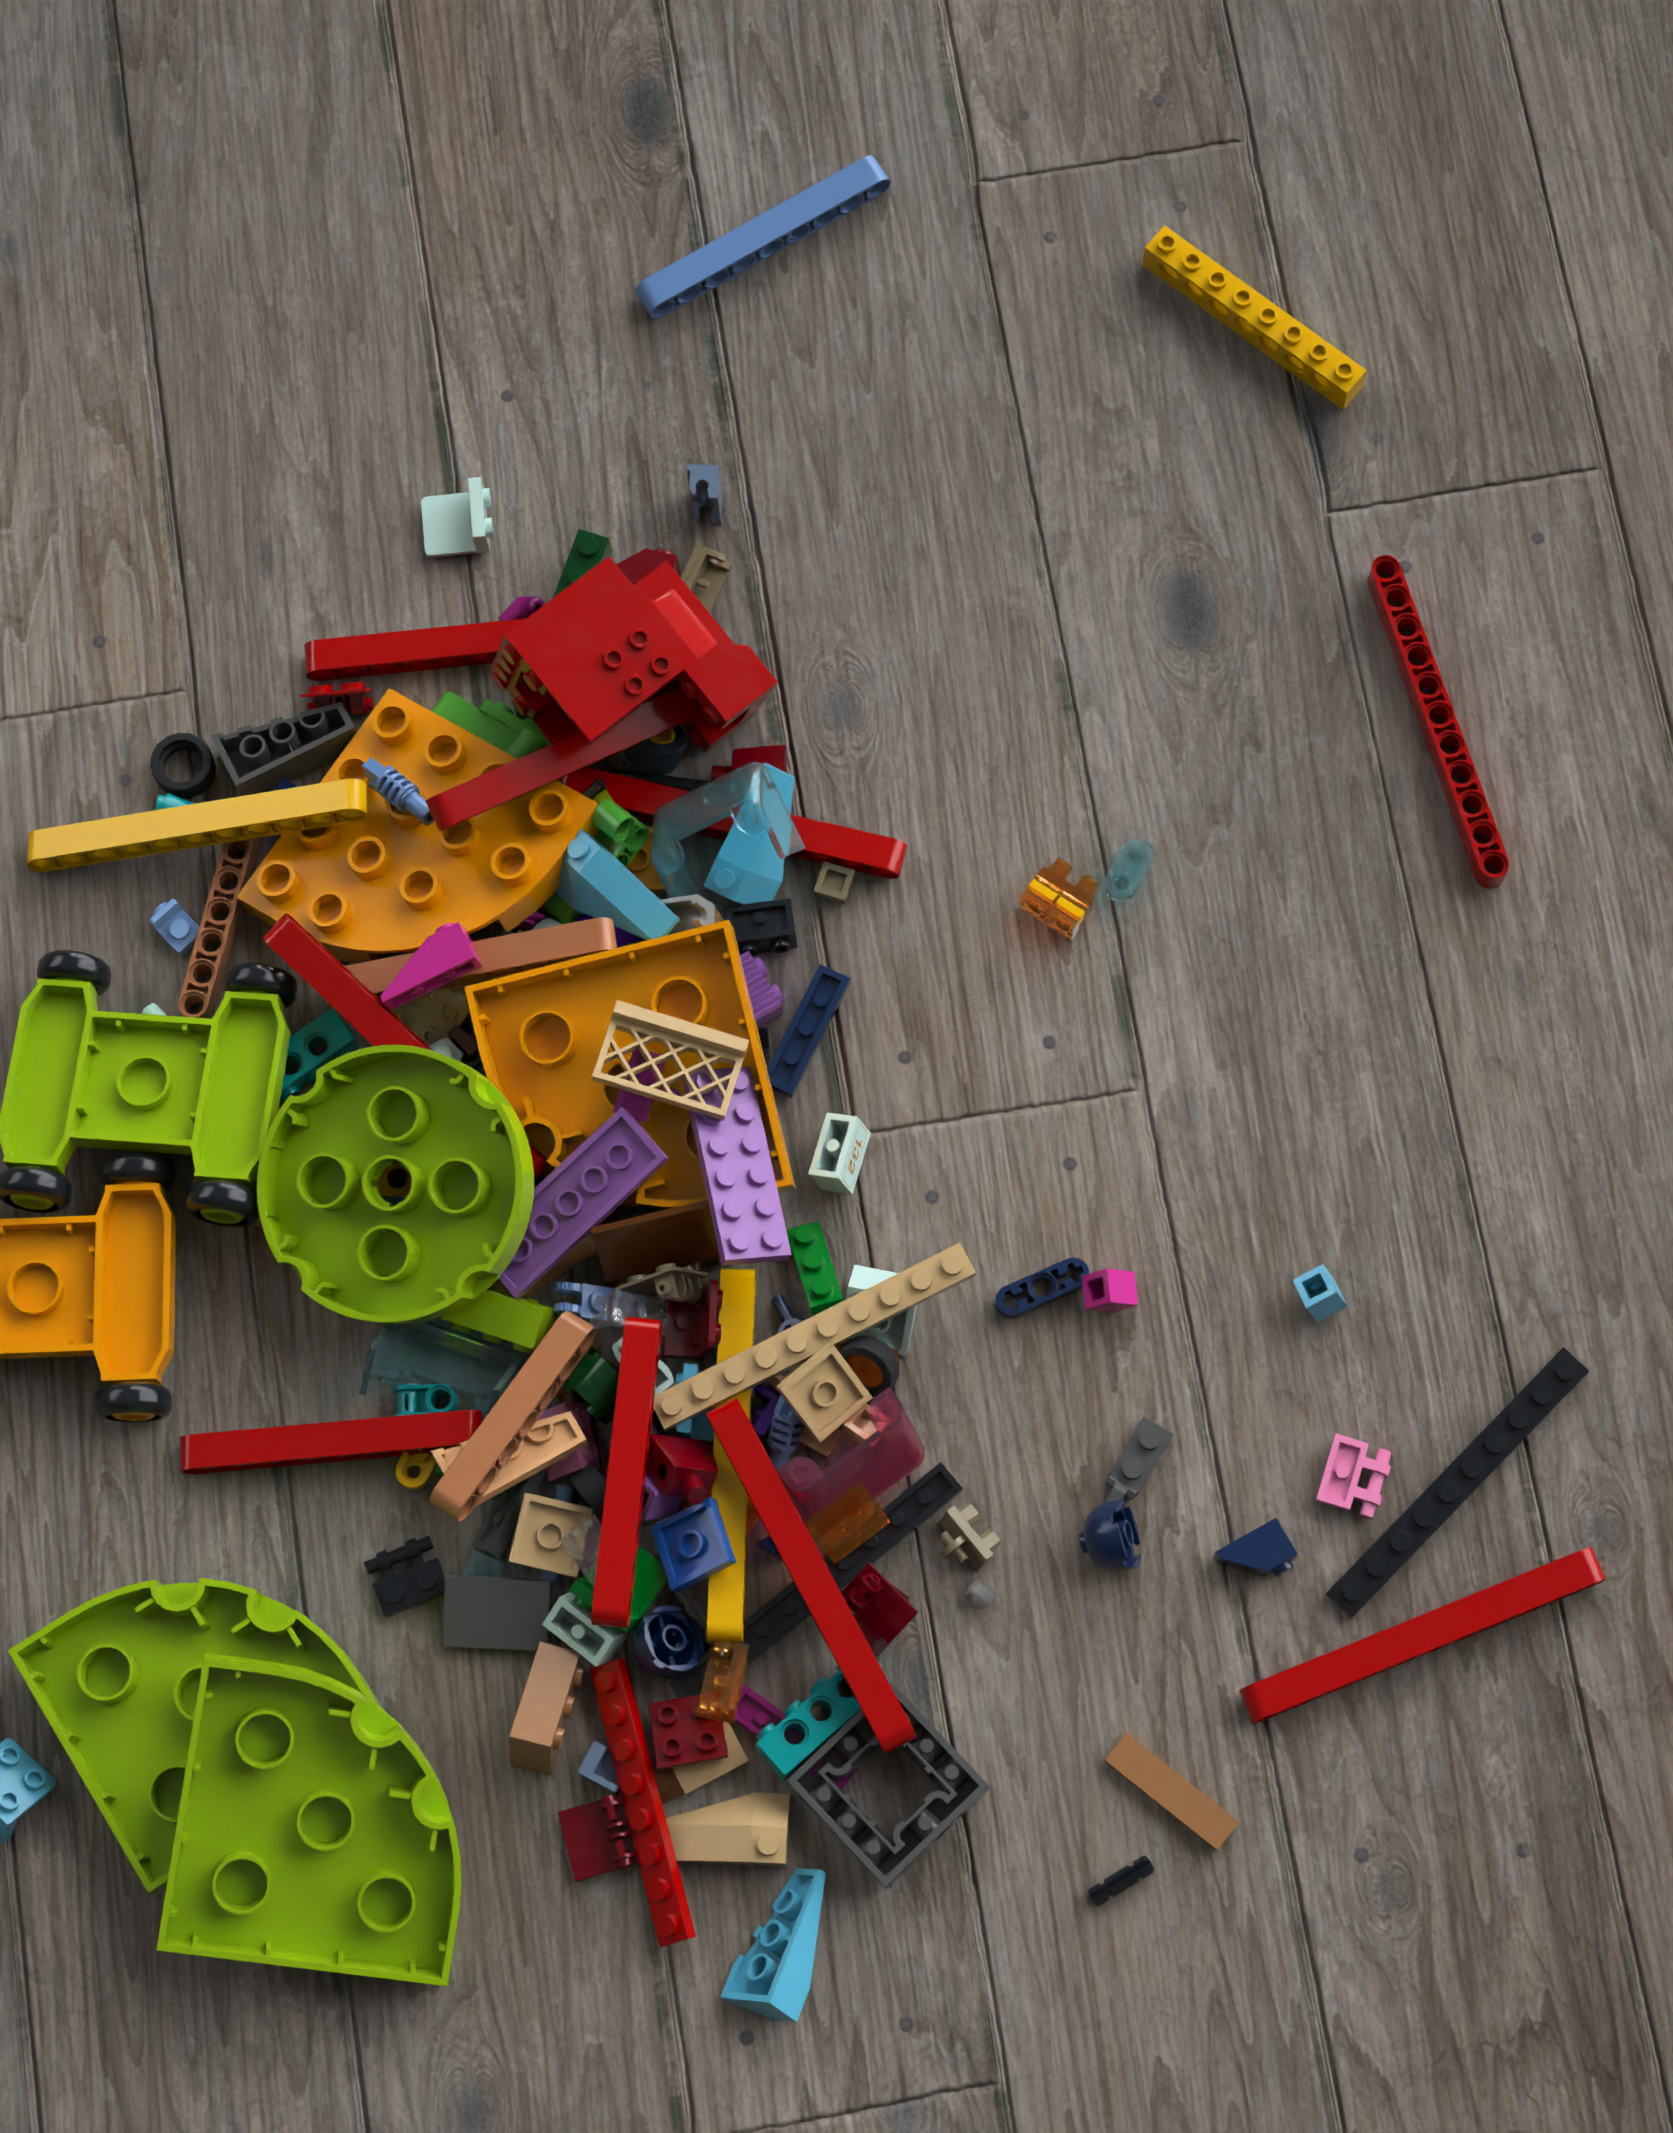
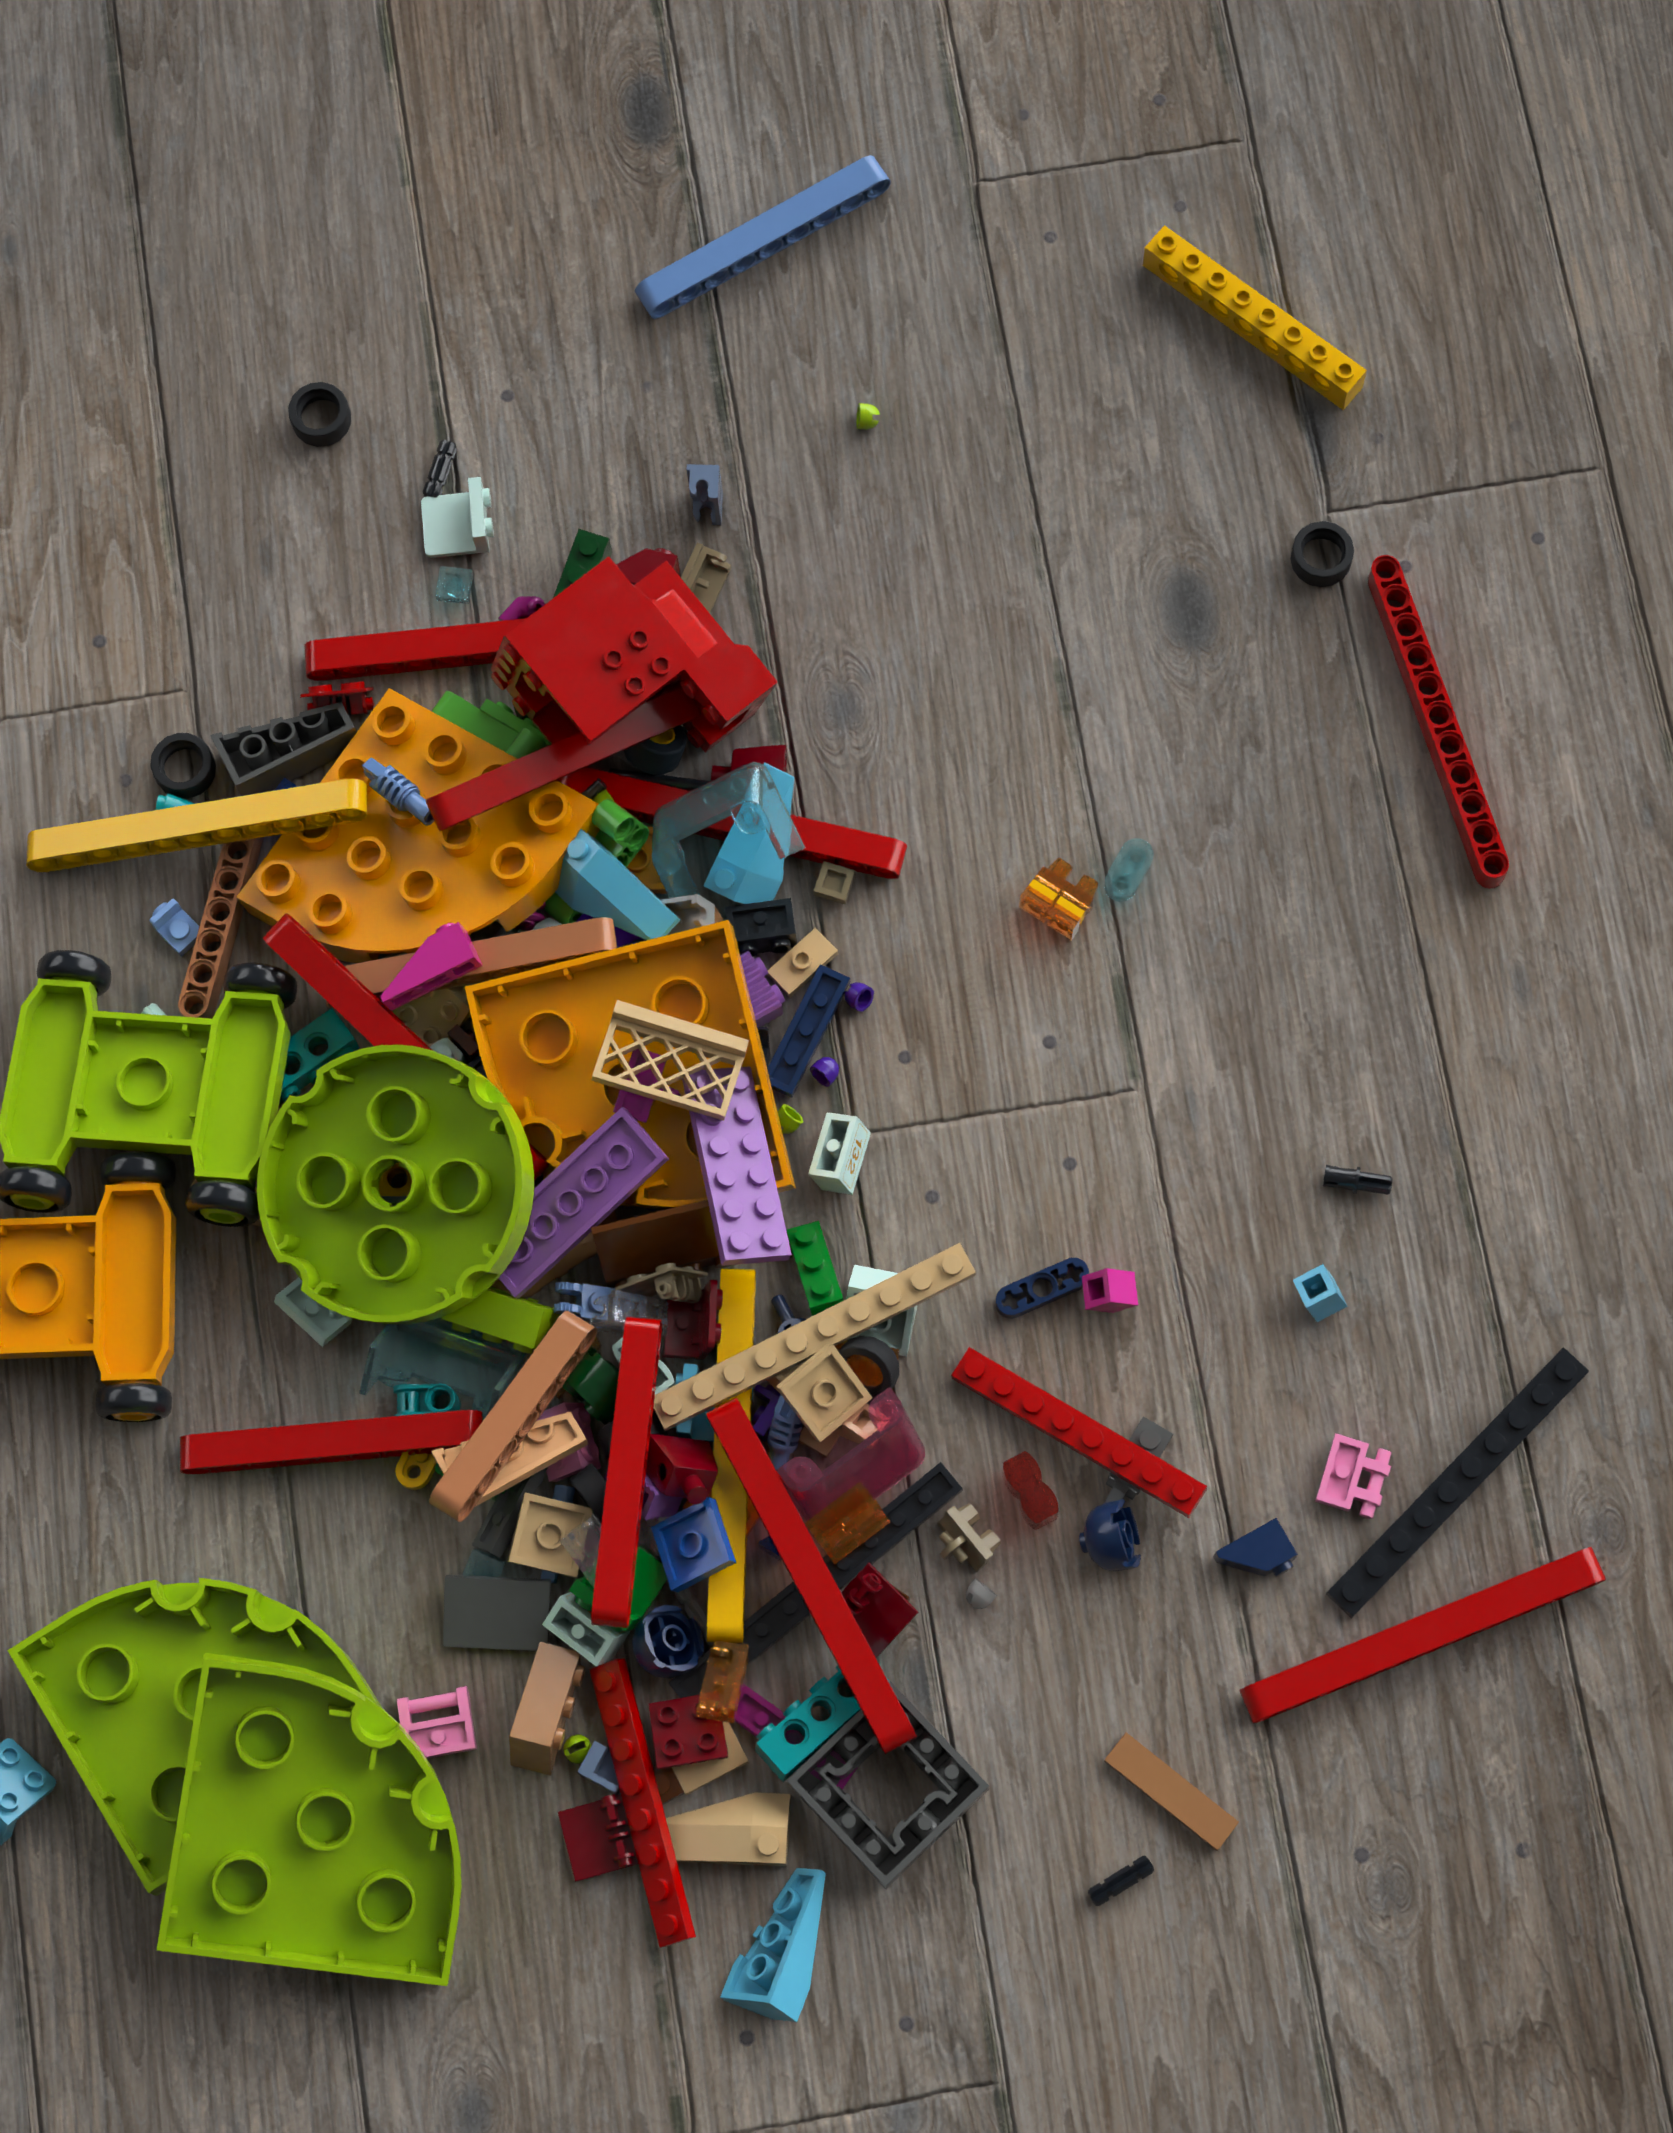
black plate [364,1536,445,1618] -> none
none -> light aqua bracket [274,1277,353,1347]
none -> black tyre [288,382,351,447]
none -> bright pink plate [397,1686,477,1758]
none -> black axle [423,440,457,497]
none -> clear light blue plate [435,566,474,604]
none -> lime hinge [563,1734,592,1764]
none -> tan plate [767,928,838,998]
none -> lime hinge [777,1104,803,1134]
none -> dark purple hinge [810,1057,839,1087]
none -> dark purple hinge [844,982,874,1011]
none -> lime hinge [856,403,880,430]
none -> red plate [951,1347,1207,1518]
none -> clear red brick [1002,1451,1059,1530]
none -> black tyre [1290,521,1354,587]
none -> black axle [1323,1165,1393,1195]

